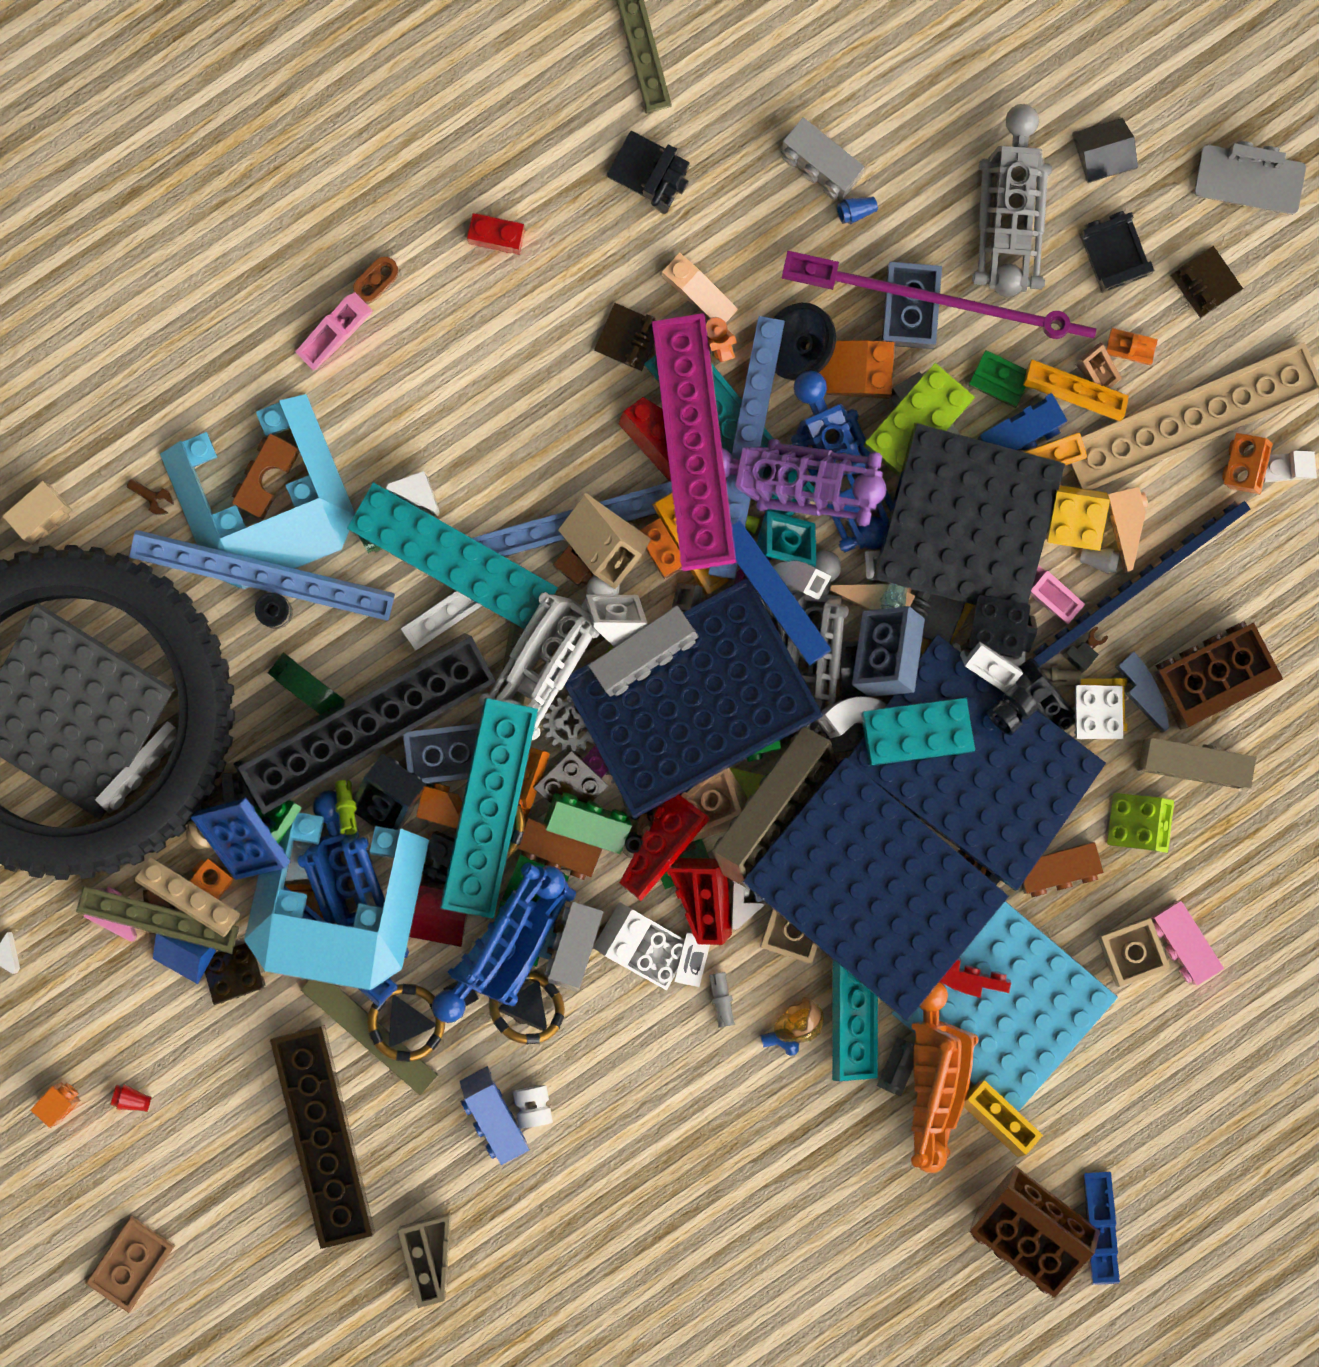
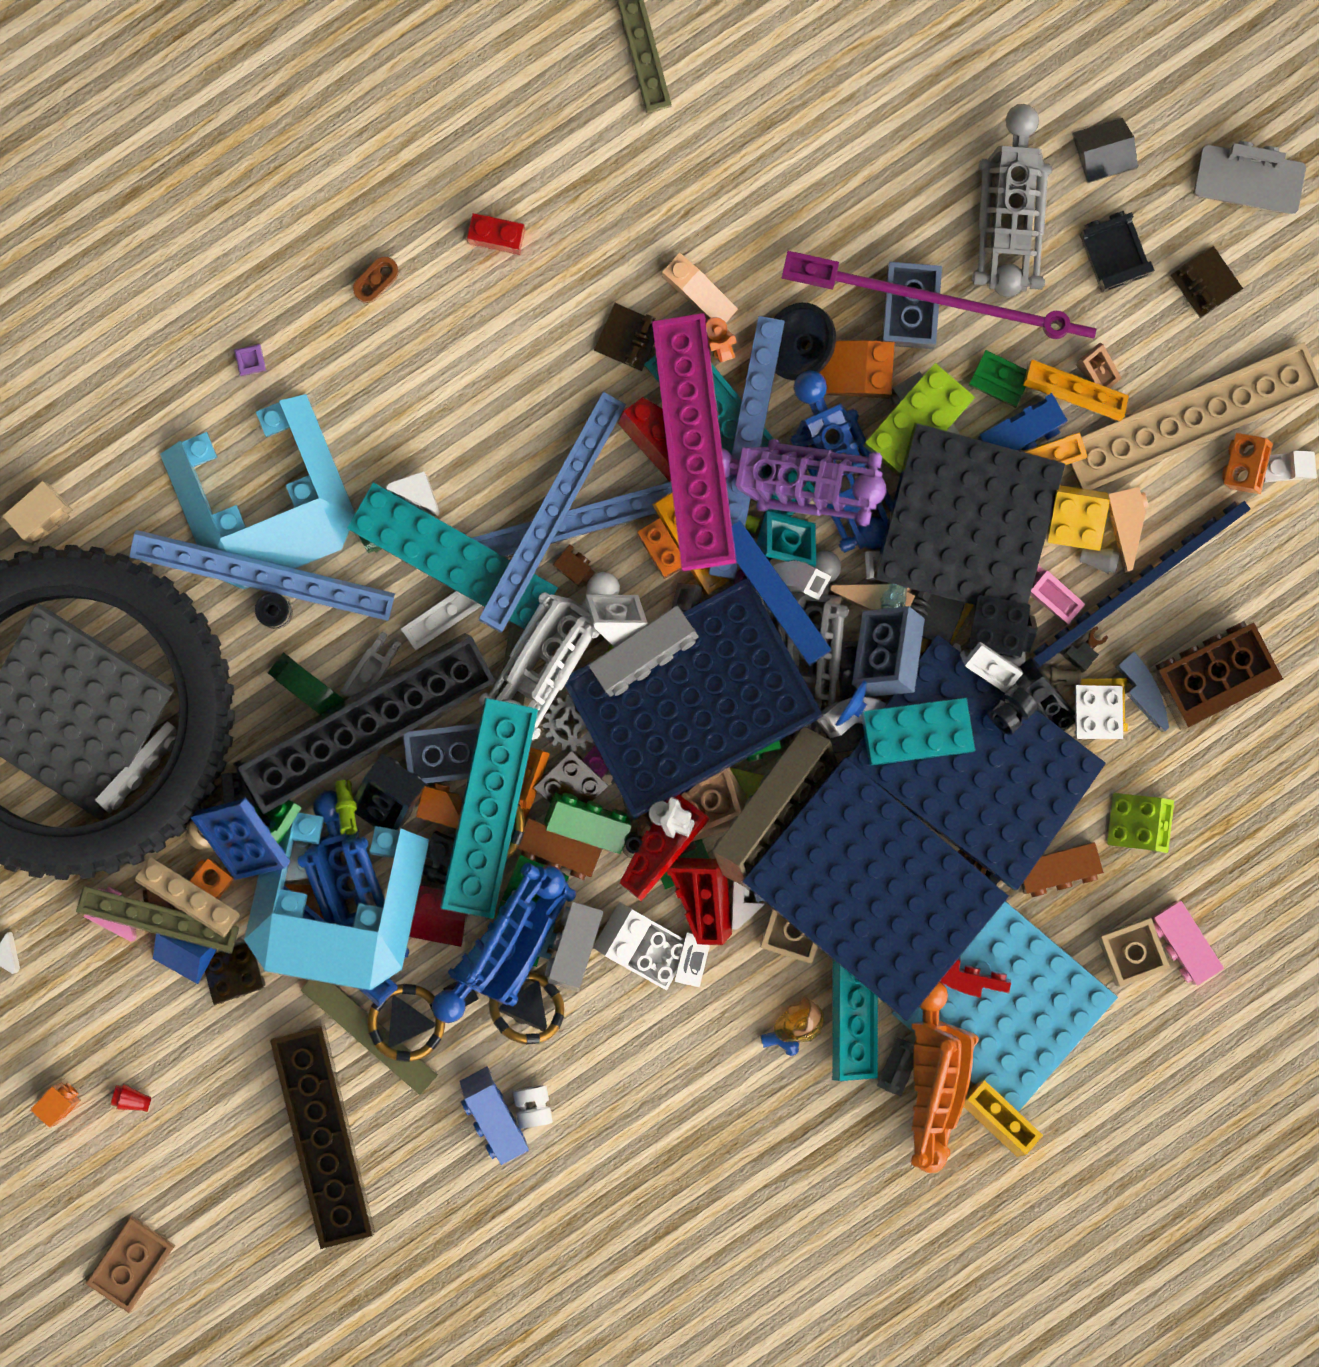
reddish brown bar [127,479,174,515] -> none
dark orange arch [232,433,300,520] -> none
bright pink slope [295,293,373,371] -> none
dark tan wedge [398,1213,451,1308] -> none
tan slope [558,493,651,589] -> none
black bracket [607,131,677,200] -> none
black piece [651,155,690,214] -> none
light grey pin [709,972,735,1028] -> none
light grey brick [781,117,865,202] -> none
blue cone [837,196,878,225] -> none
reddish brown brick [969,1165,1100,1299] -> none
blue slope [1084,1172,1120,1285] -> none
orange hips [1106,328,1158,366] -> none
dark tan brick [1138,738,1256,789] -> none
none -> medium lavender tile [234,344,267,377]
none -> light grey hinge [340,631,401,698]
none -> medium blue plate [478,392,626,633]
none -> white hips [649,798,695,838]
none -> blue dish [835,680,867,727]

